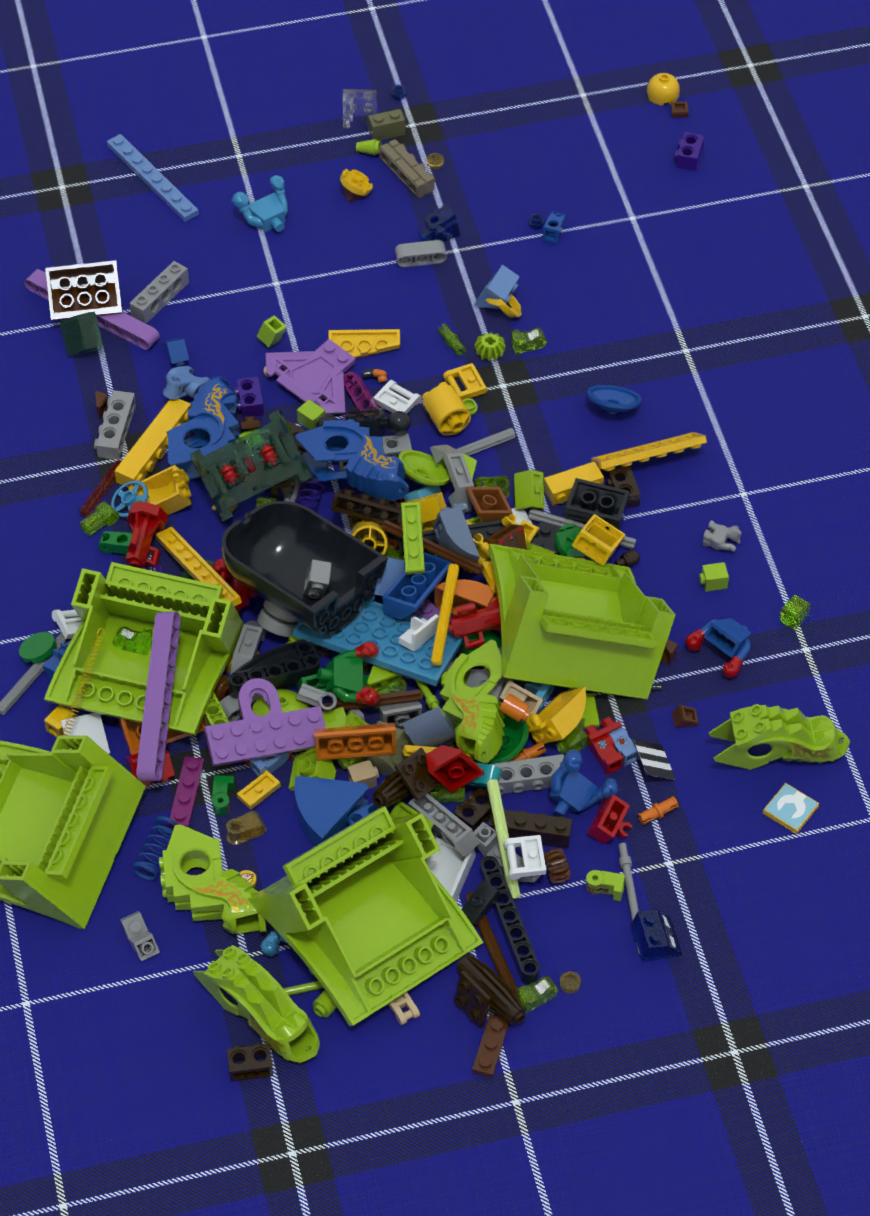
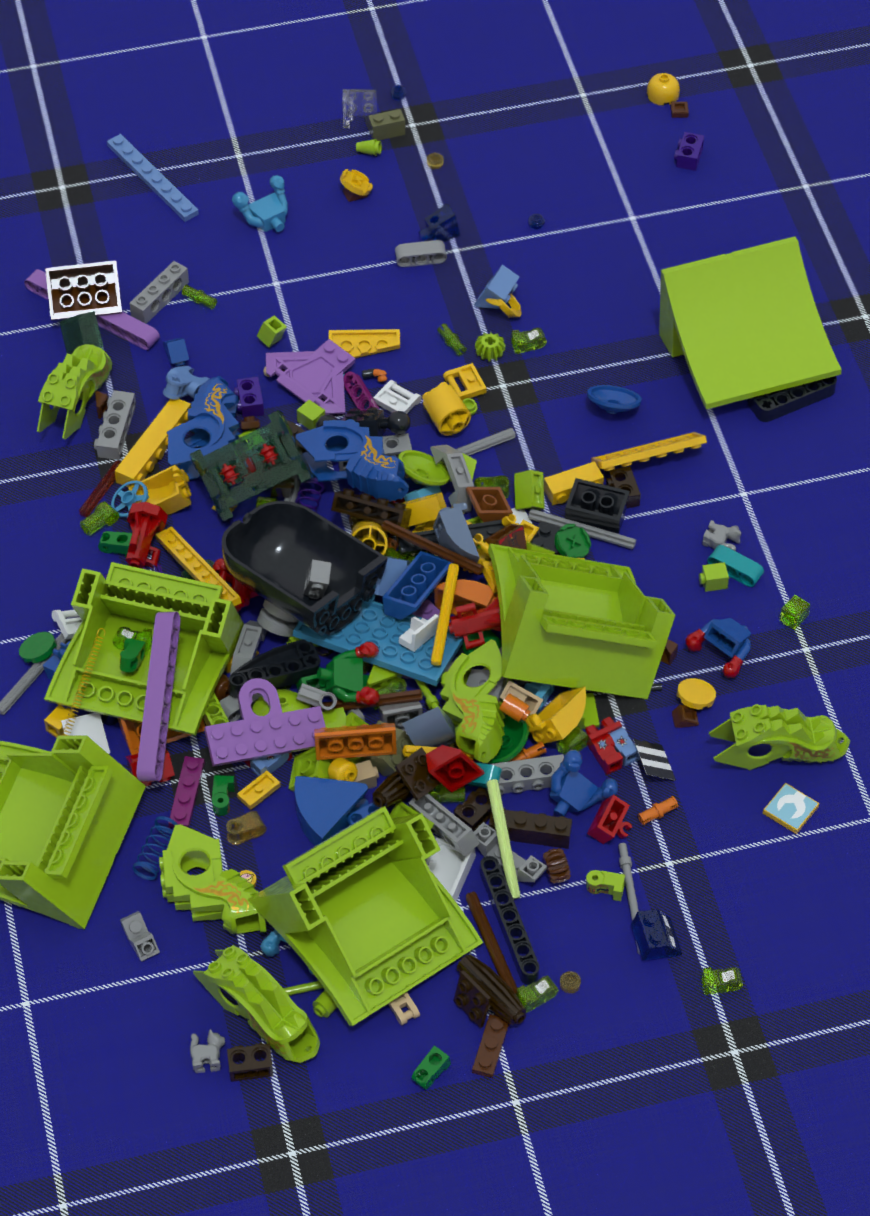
dark tan brick [379,139,435,198] -> none
lime tile [401,502,425,575] -> none
black plate [461,880,501,926] -> none
white plate [504,835,546,880] -> none
blue leg [542,211,566,244] -> none
yellow window [571,514,626,566] -> none
dark brown cylinder [615,550,640,567] -> none
none -> lime animal [37,344,112,439]
none -> green leg [120,638,146,672]
none -> clear neon green pin [181,284,217,309]
none -> light grey animal [190,1029,225,1073]
none -> yellow head [328,757,358,782]
none -> green leg [411,1045,451,1090]
none -> lime slope [659,236,842,409]
none -> yellow tile [677,678,716,710]
none -> clear neon green leg [701,967,743,995]
none -> teal beam [707,545,764,587]
none -> black beam [748,376,837,422]

